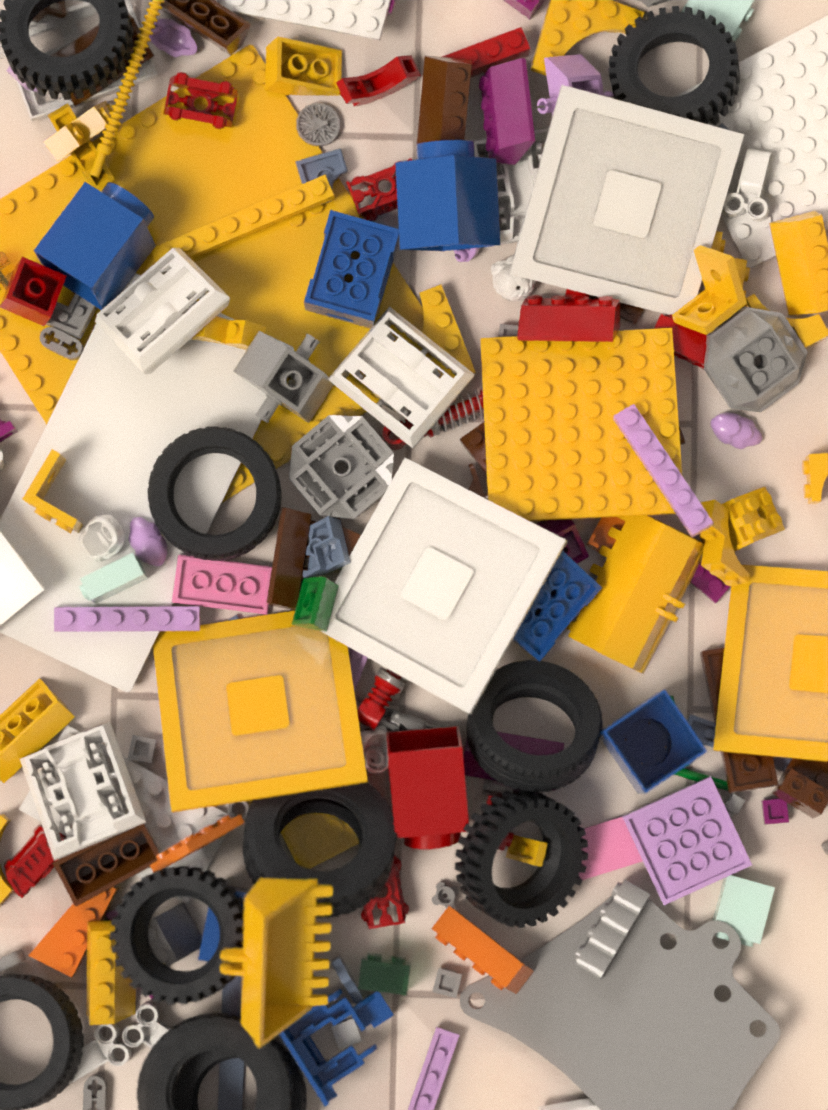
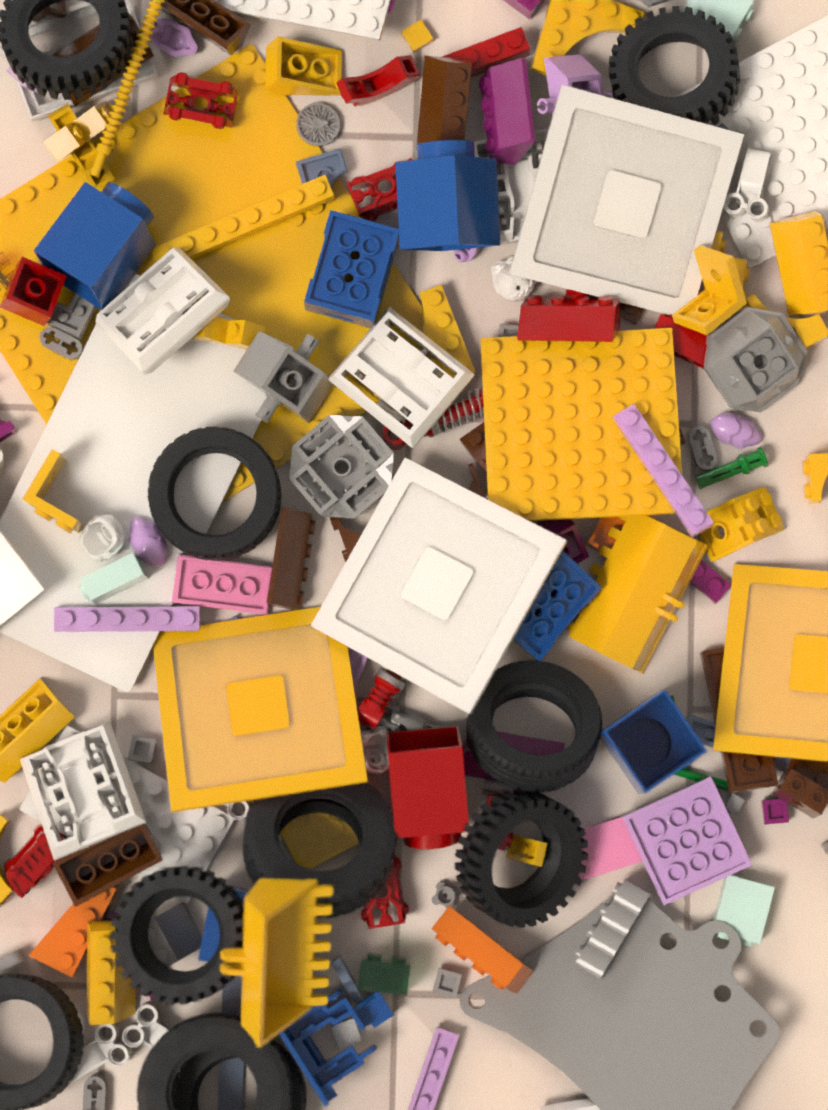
orange plate [149,814,245,872] -> none
green slope [291,577,339,632] -> none
sand blue slope [303,516,351,578] -> none
yellow arch [699,499,750,586] -> none
none -> yellow tile [401,19,433,53]
none -> light grey beam [688,426,717,471]
none -> green pin [695,447,769,490]

